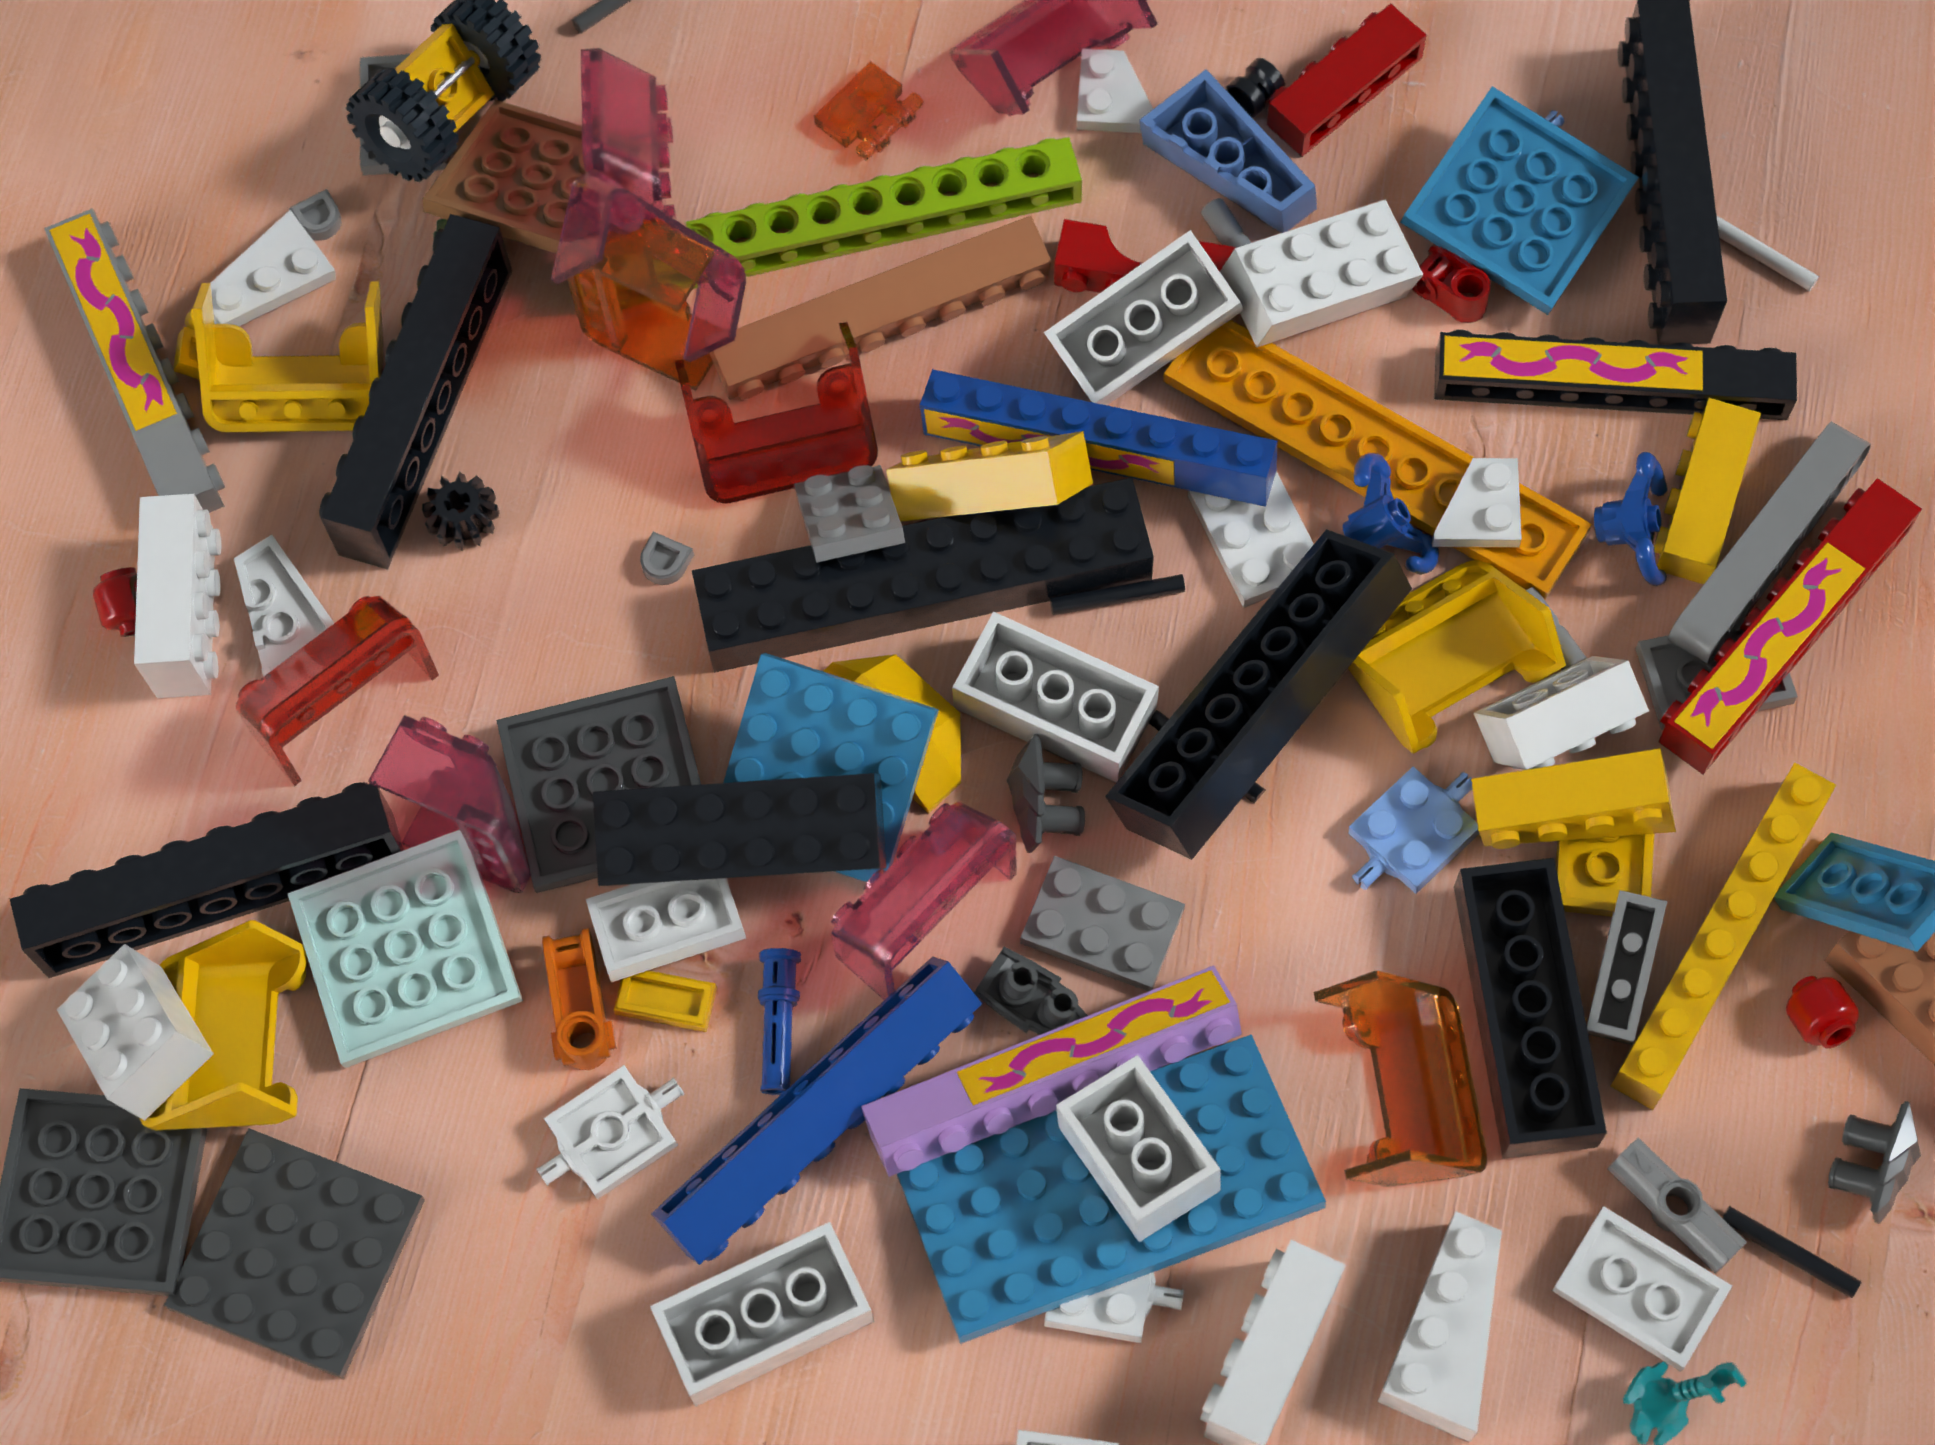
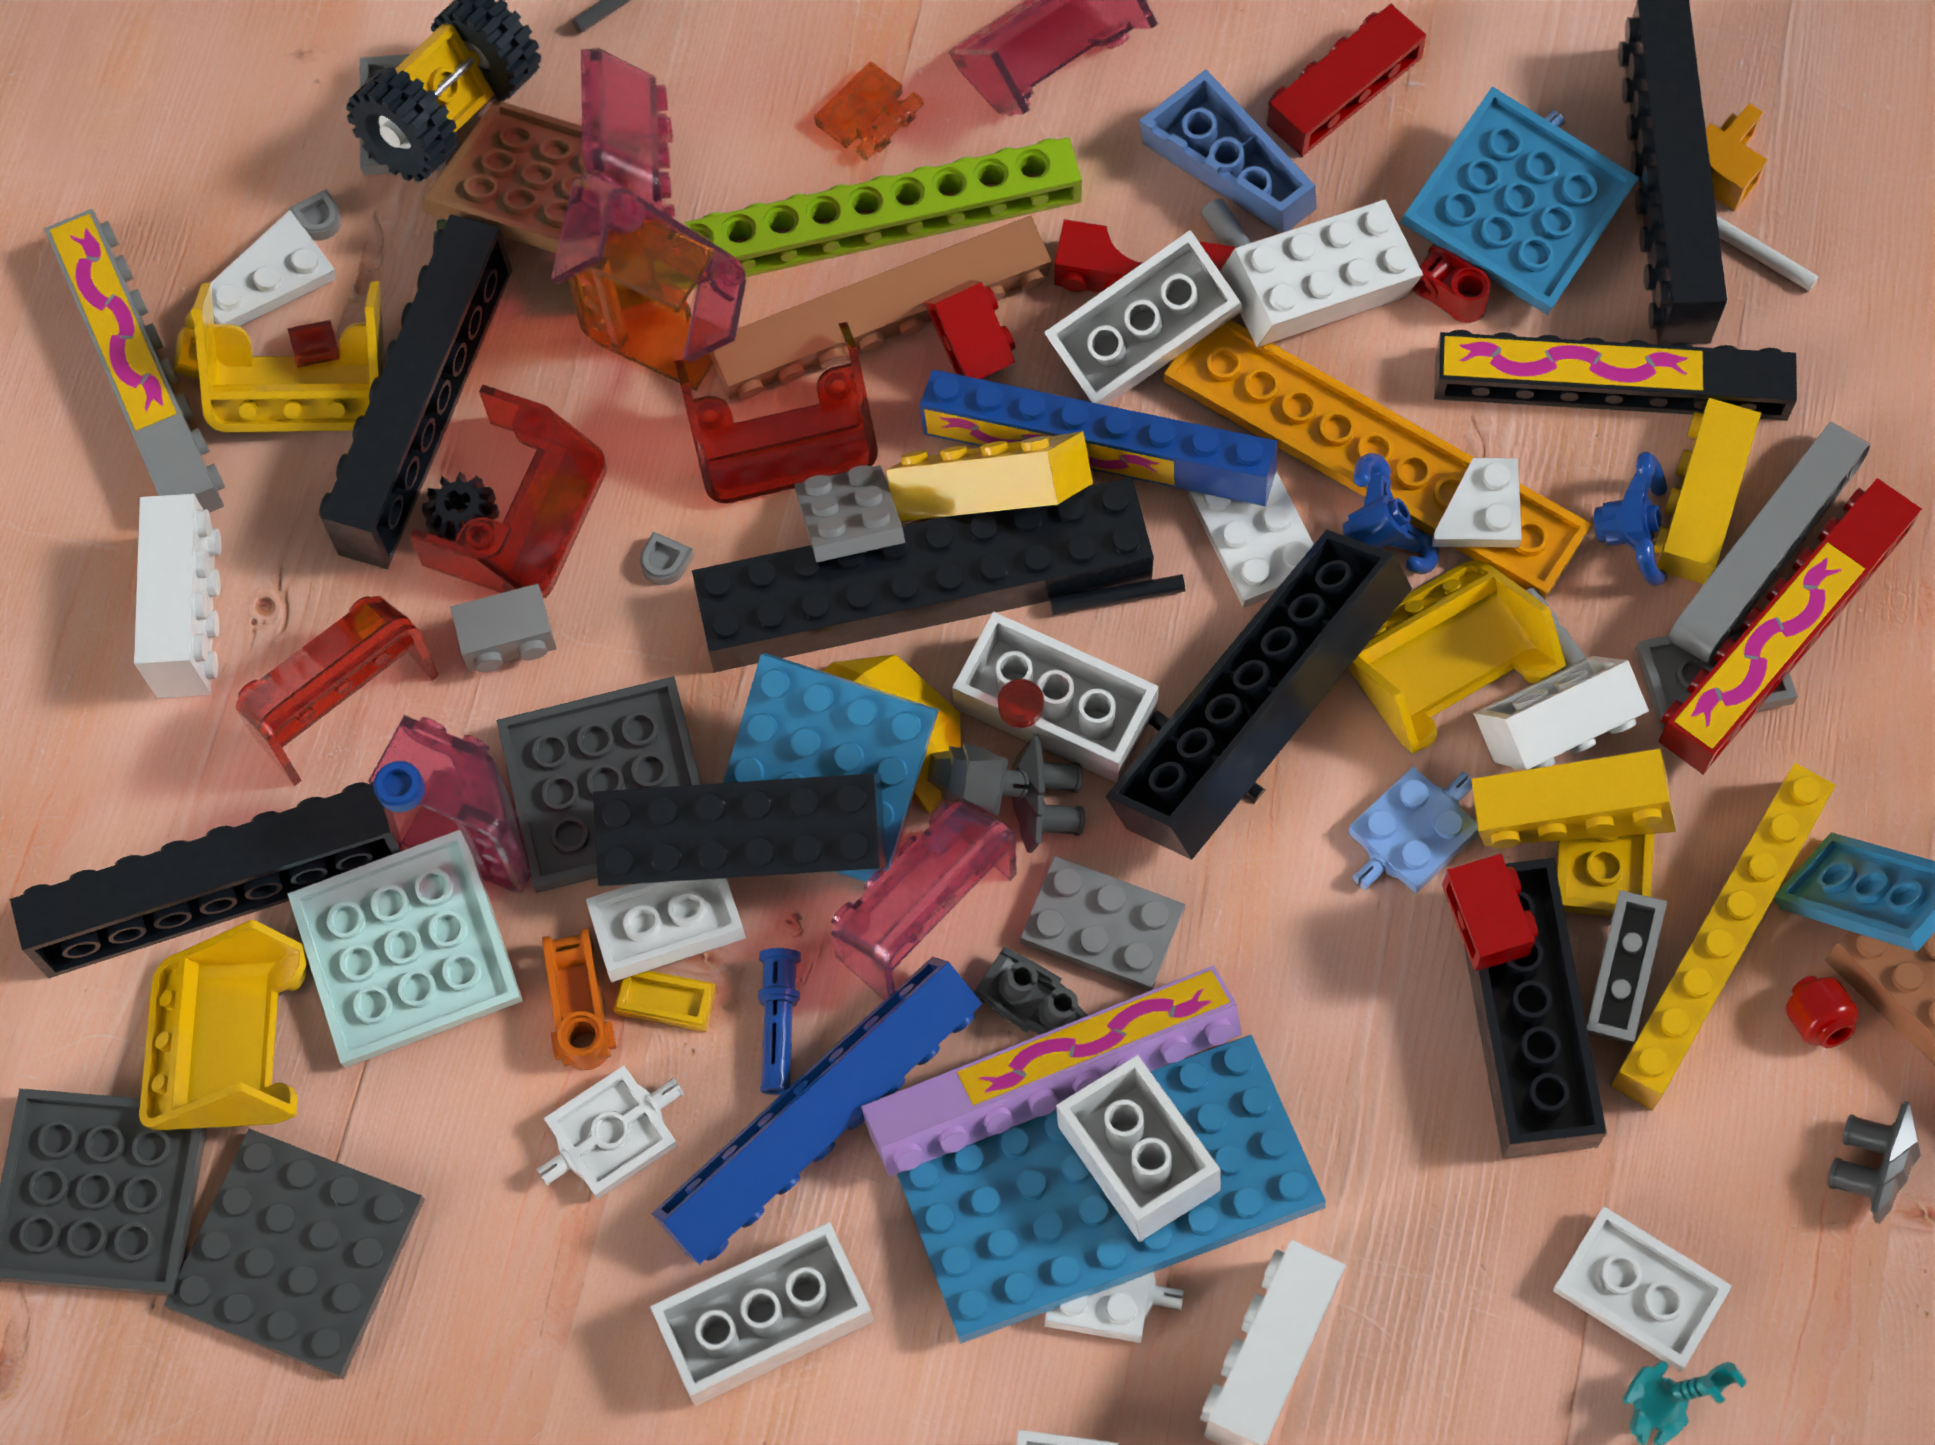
white brick [57,944,214,1120] -> none
red head [93,567,137,637] -> none
white wing [234,535,345,689] -> none
white wing [1077,48,1153,133] -> none
black wheel [1226,58,1285,118] -> none
clear orange windscreen [1314,970,1487,1187] -> none
white wedge [1378,1211,1502,1442] -> none
light grey piece [1608,1138,1747,1274] -> none
black bar [1722,1206,1862,1298] -> none
none -> clear red tile [287,320,340,368]
none -> blue tile [373,761,425,812]
none -> clear red windscreen [410,384,607,598]
none -> light grey brick [450,584,557,672]
none -> red brick [924,280,1016,379]
none -> dark grey connector [927,743,1029,815]
none -> clear red tile [997,679,1044,728]
none -> red brick [1442,853,1538,972]
none -> light orange brick [1706,103,1768,211]

